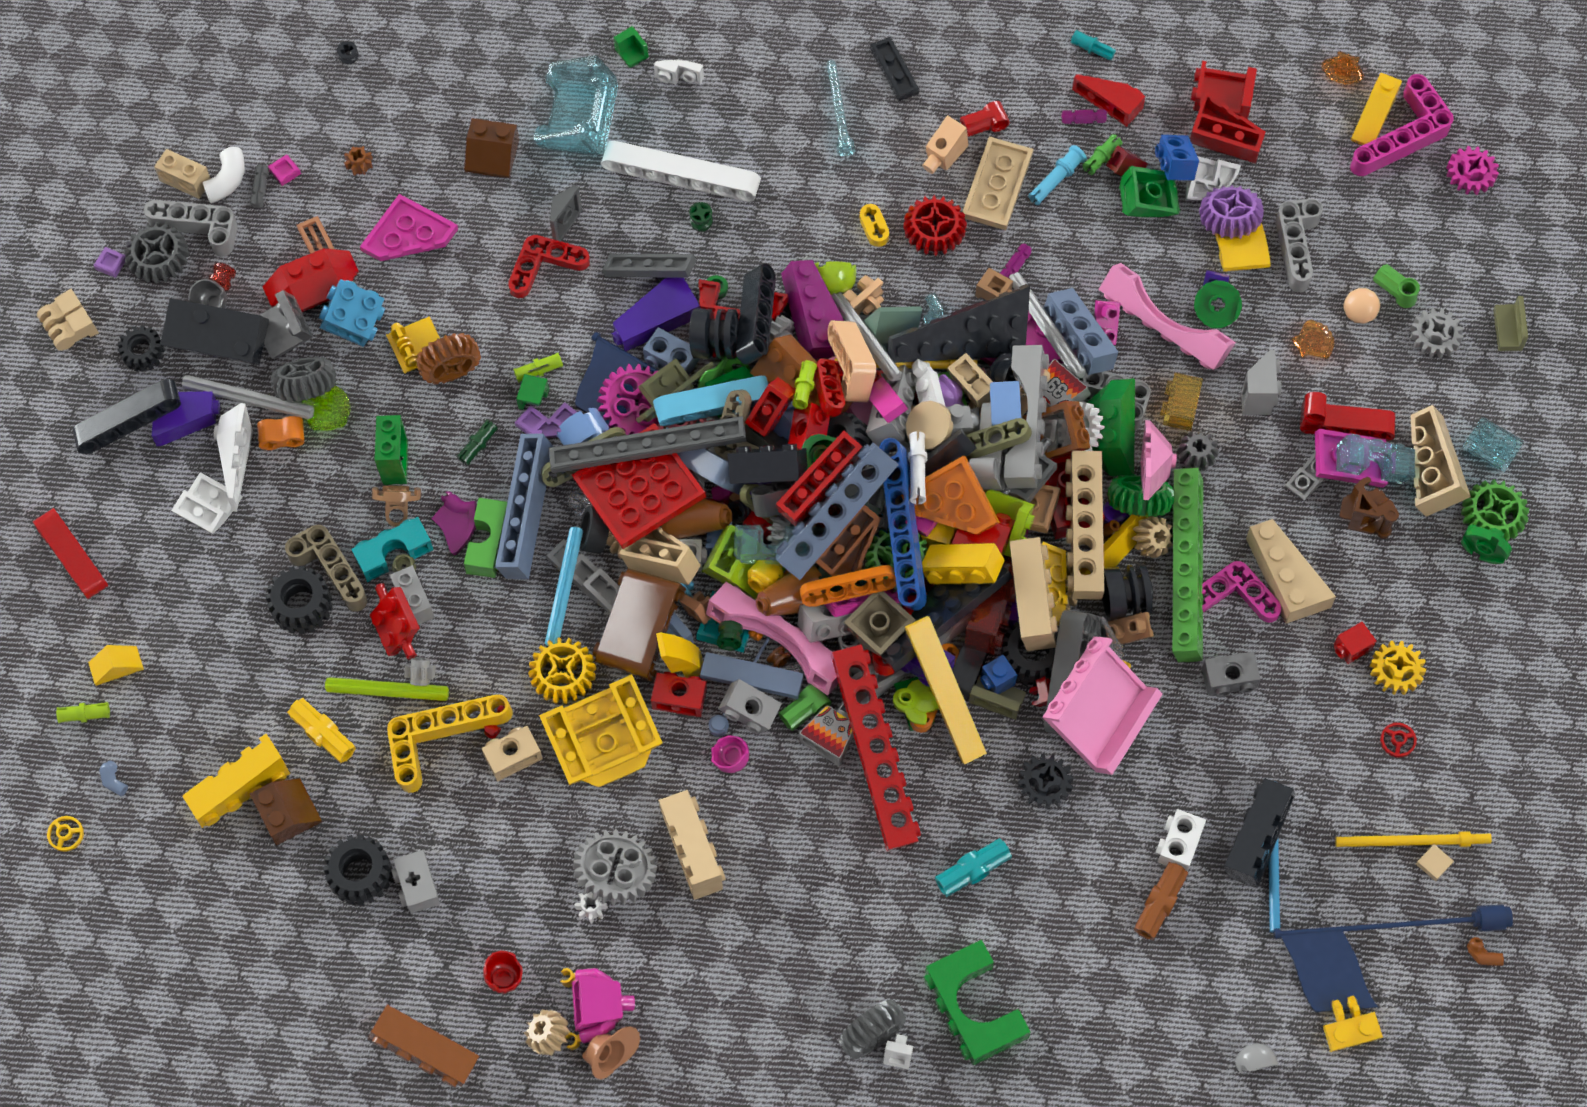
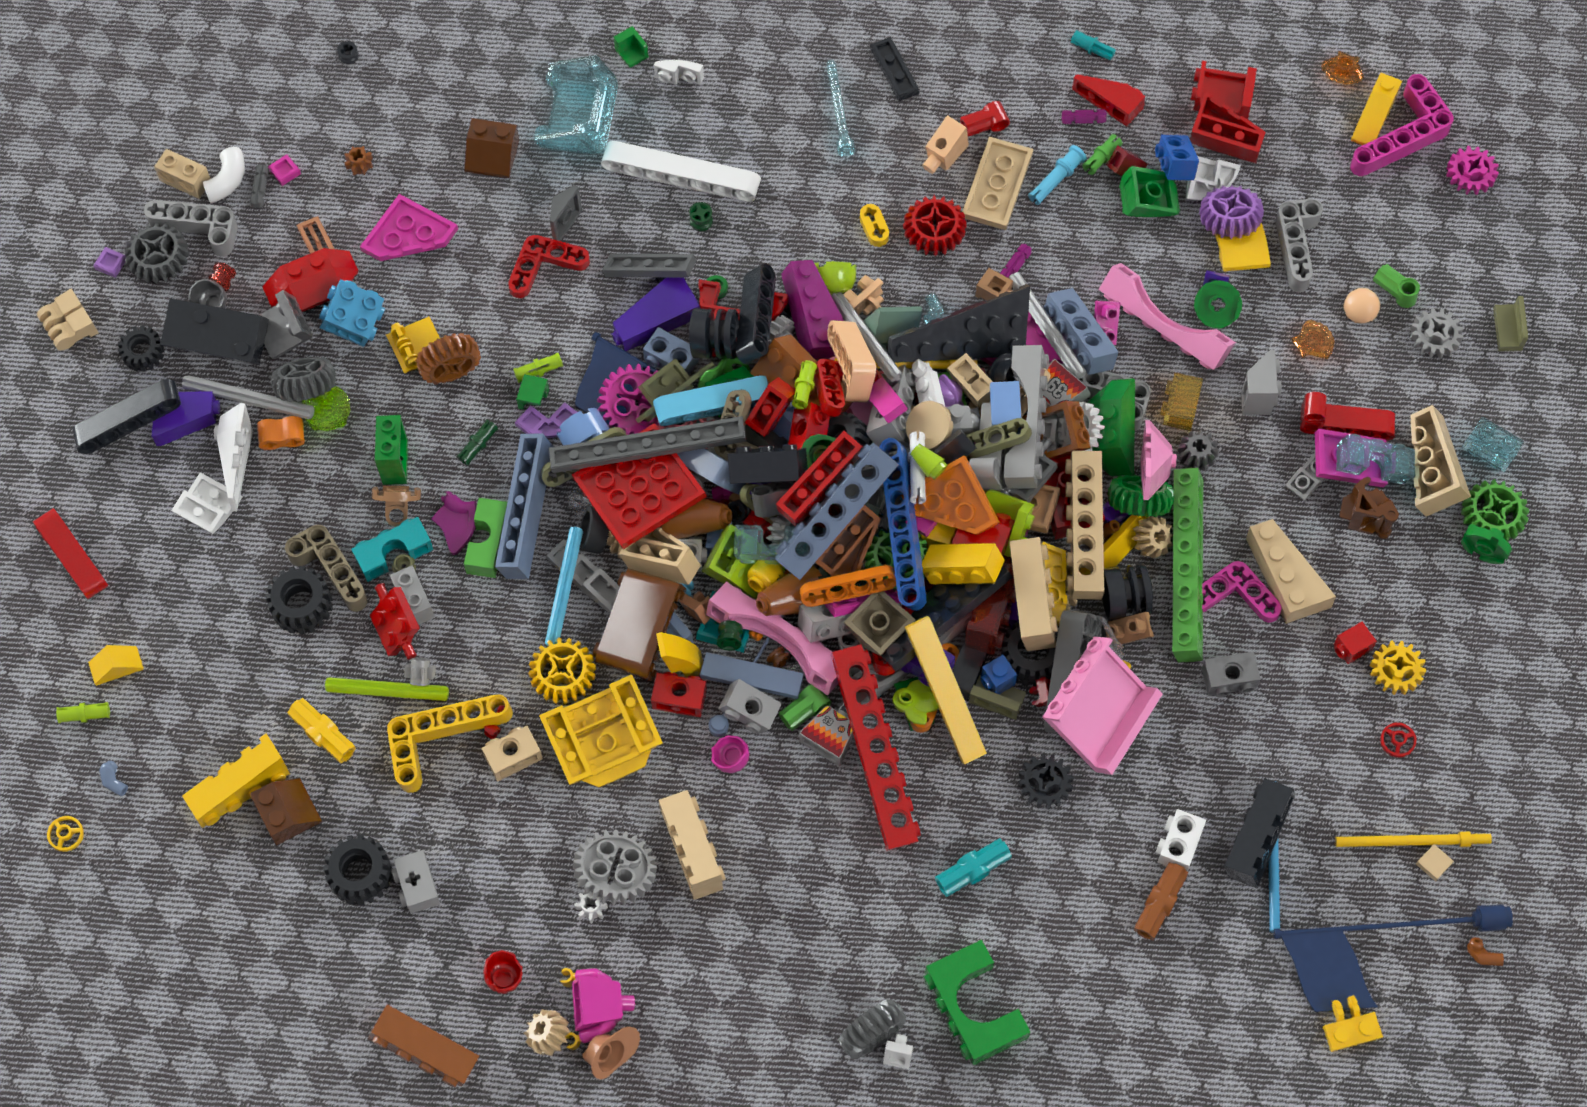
light grey hair [1235,1043,1279,1073] -> none
none -> lime cone [910,443,948,480]

